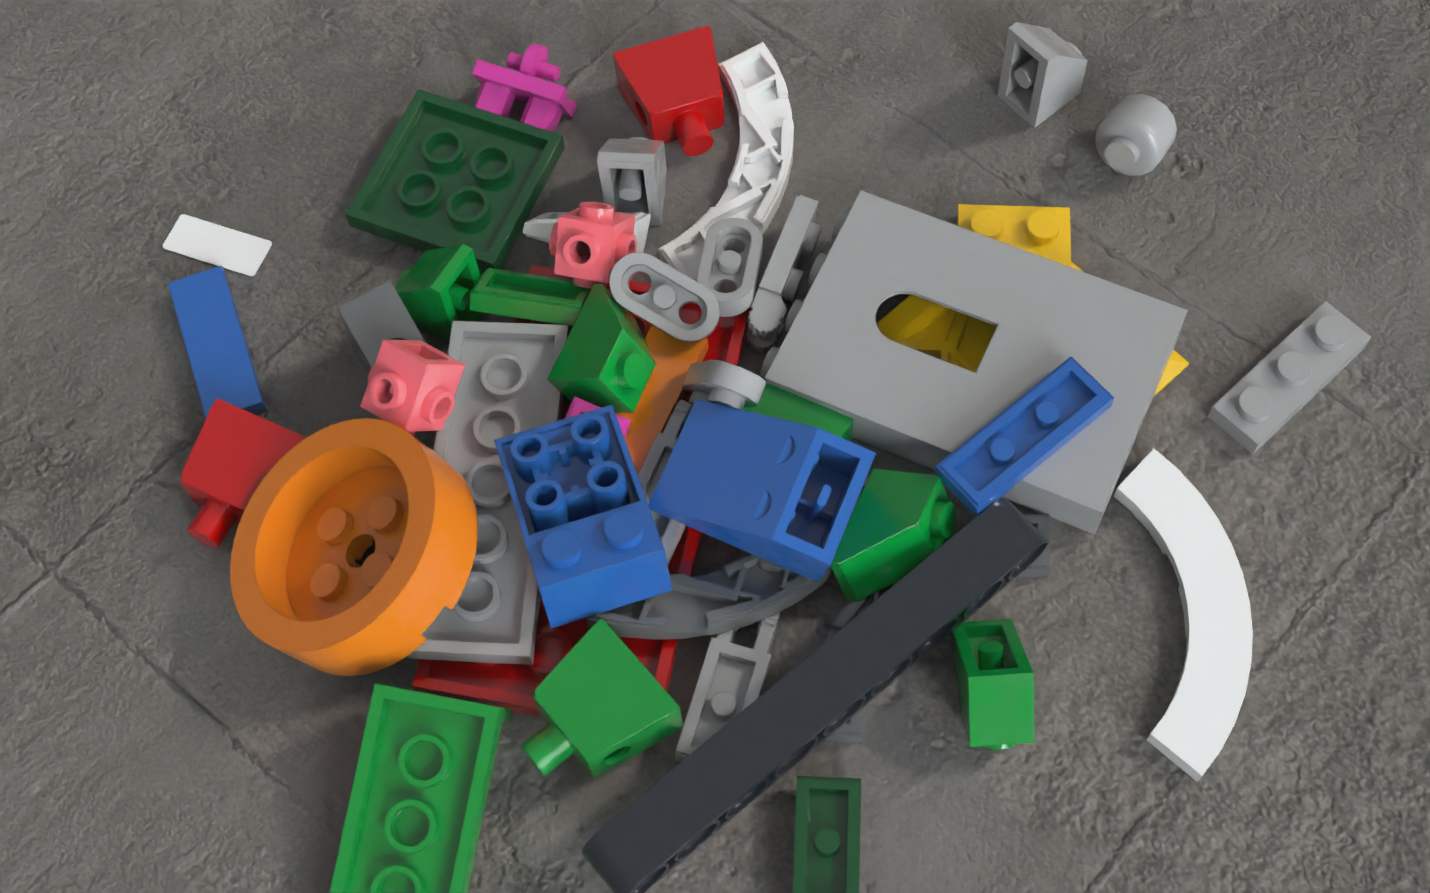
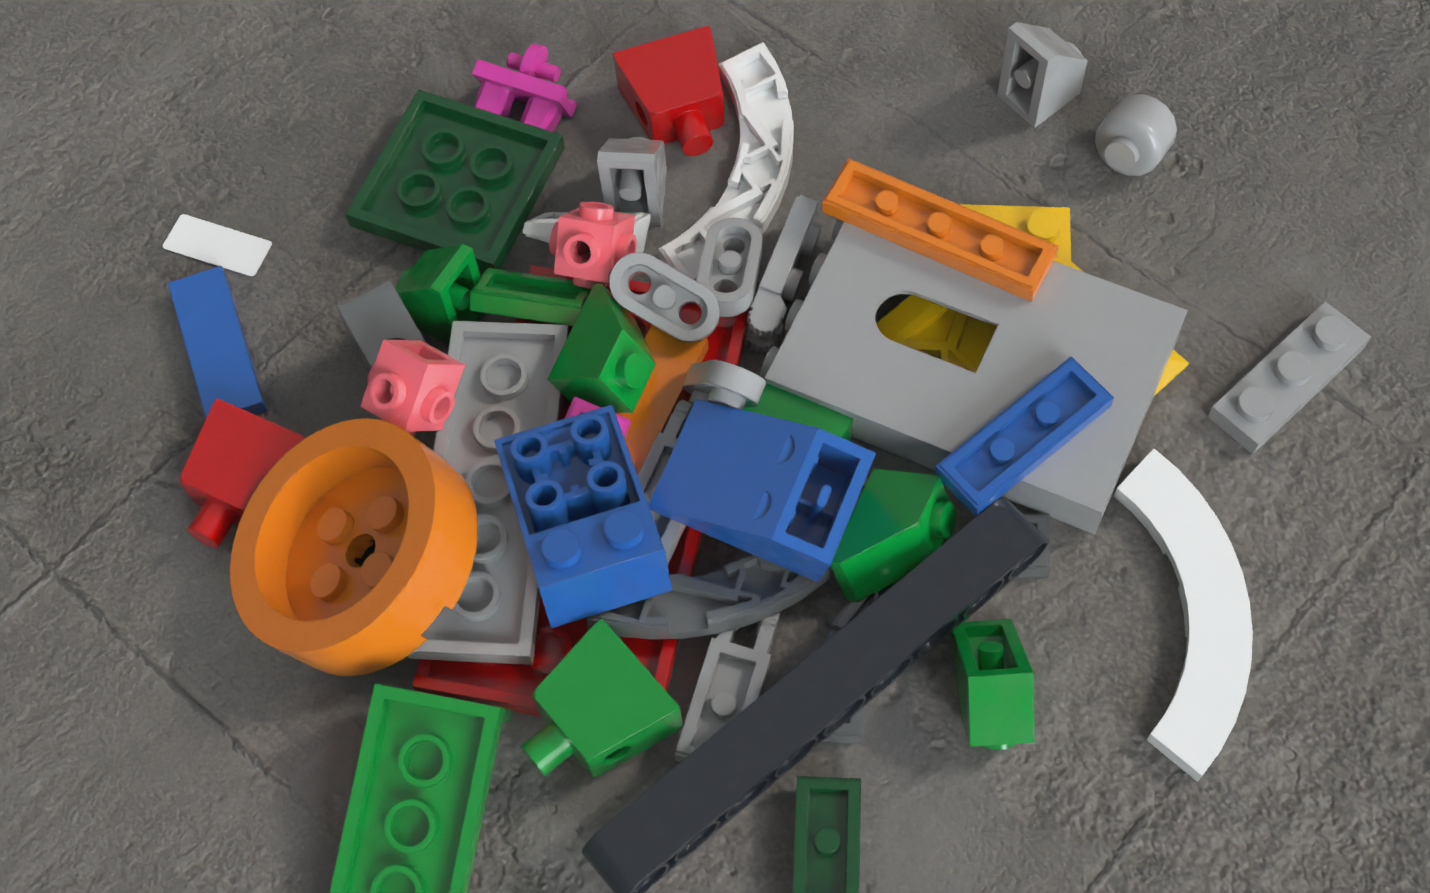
none -> orange tile [822,158,1058,302]

